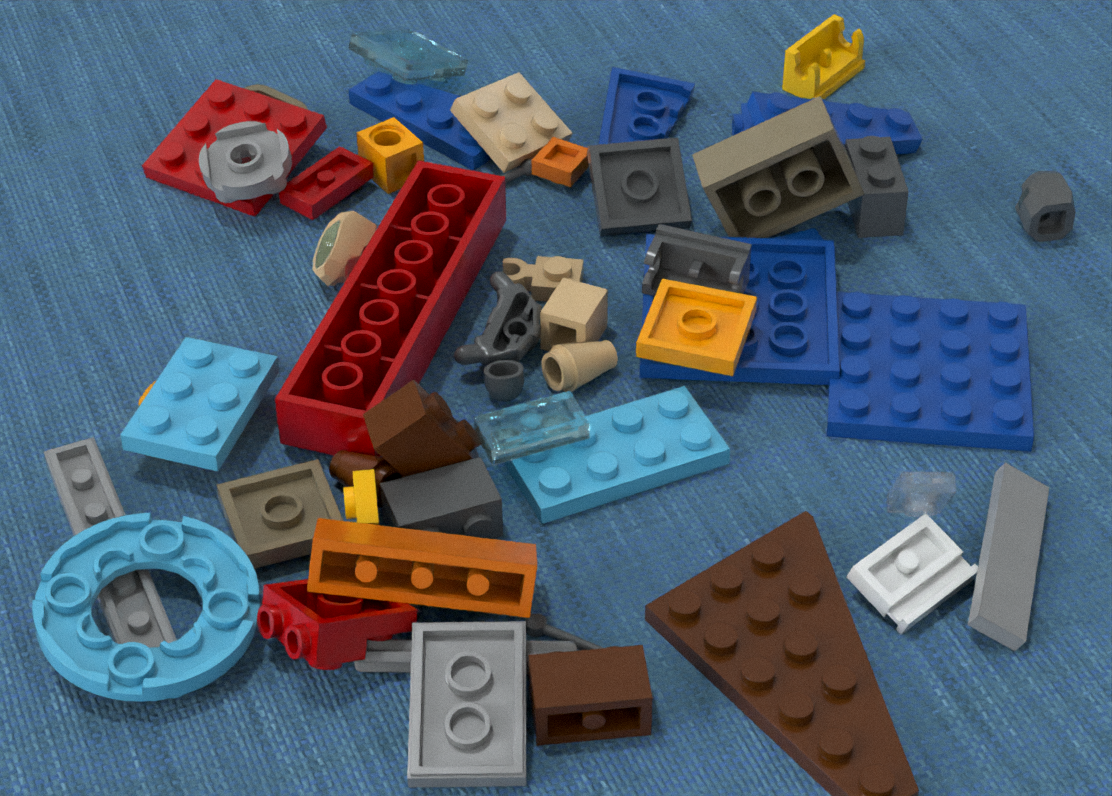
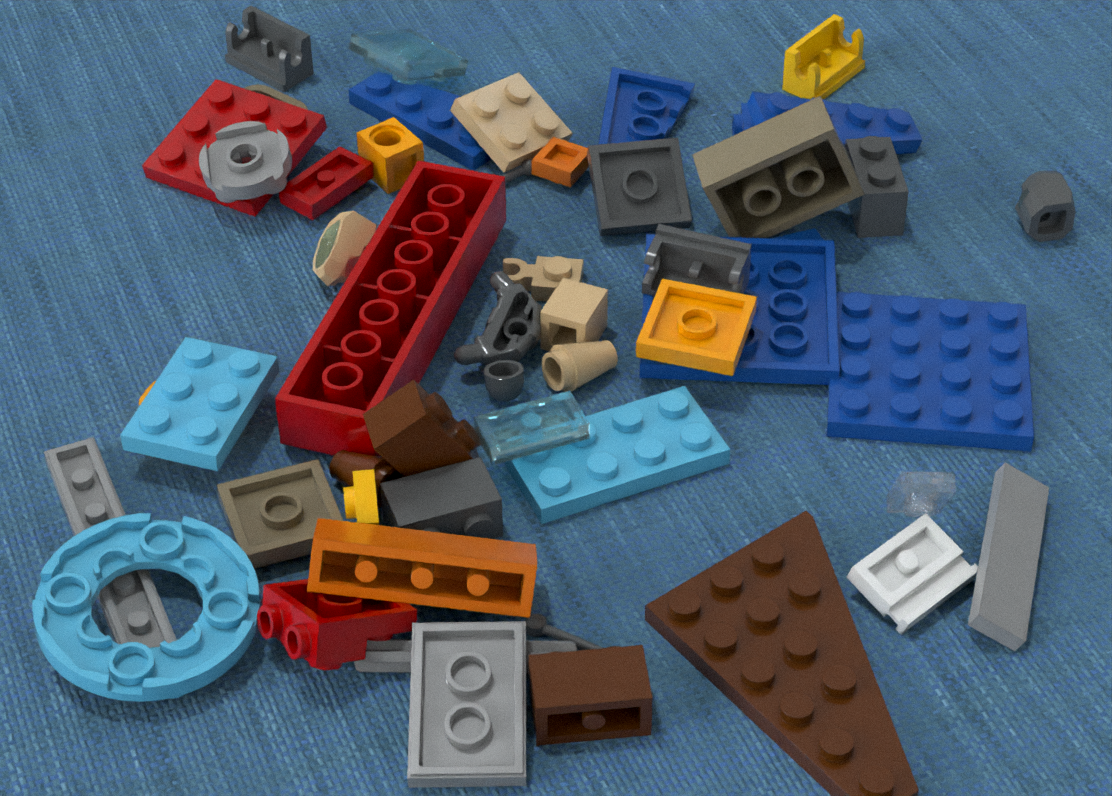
none -> dark grey hinge [225,6,314,92]

